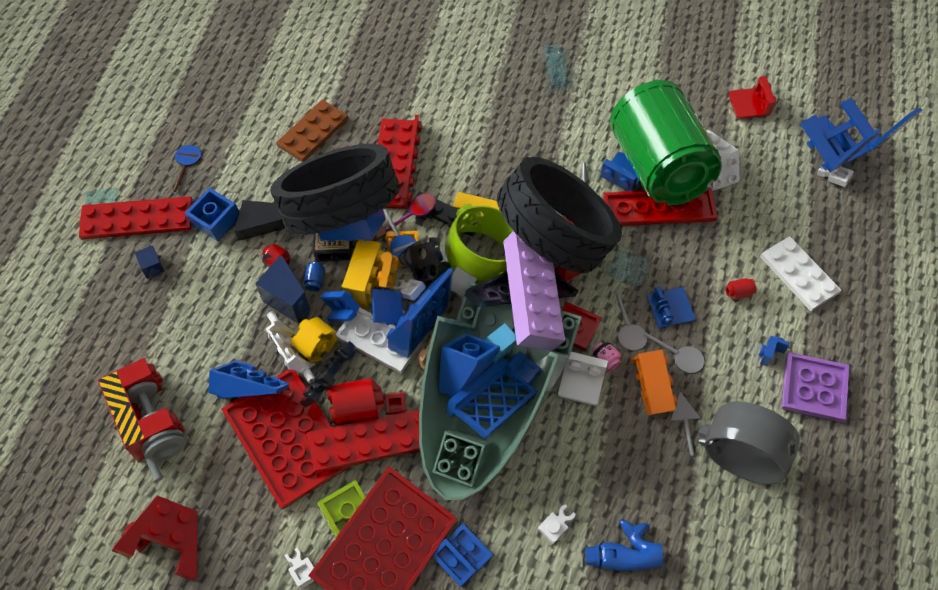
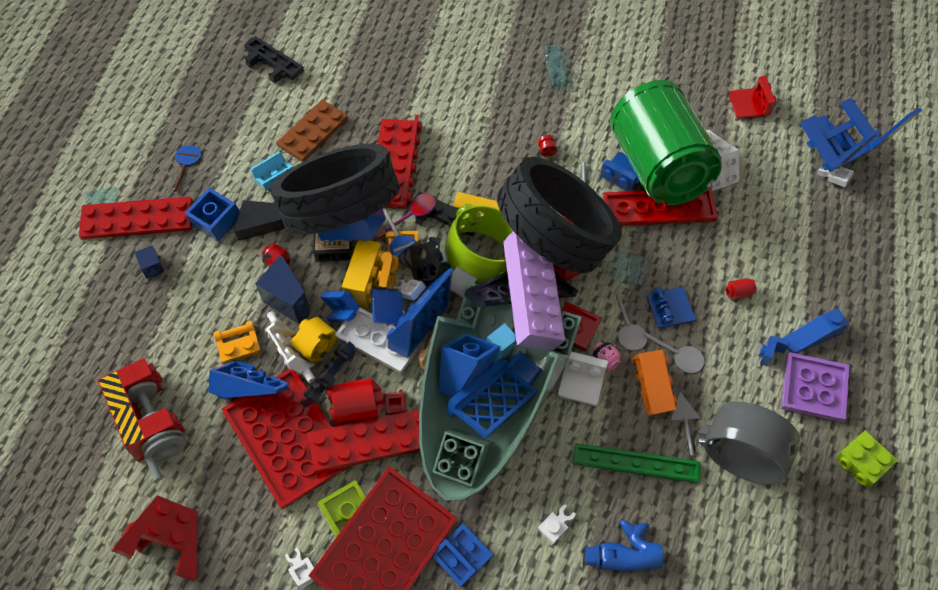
blue brick [304,262,326,291] -> none
white plate [760,236,841,311] -> none
none -> light orange plate [214,321,261,365]
none -> black hinge [244,36,304,83]
none -> medium azure bracket [250,152,293,190]
none -> red wheel [538,135,558,157]
none -> green tile [573,443,701,484]
none -> blue slope [783,308,849,354]
none -> lime plate [835,430,898,489]

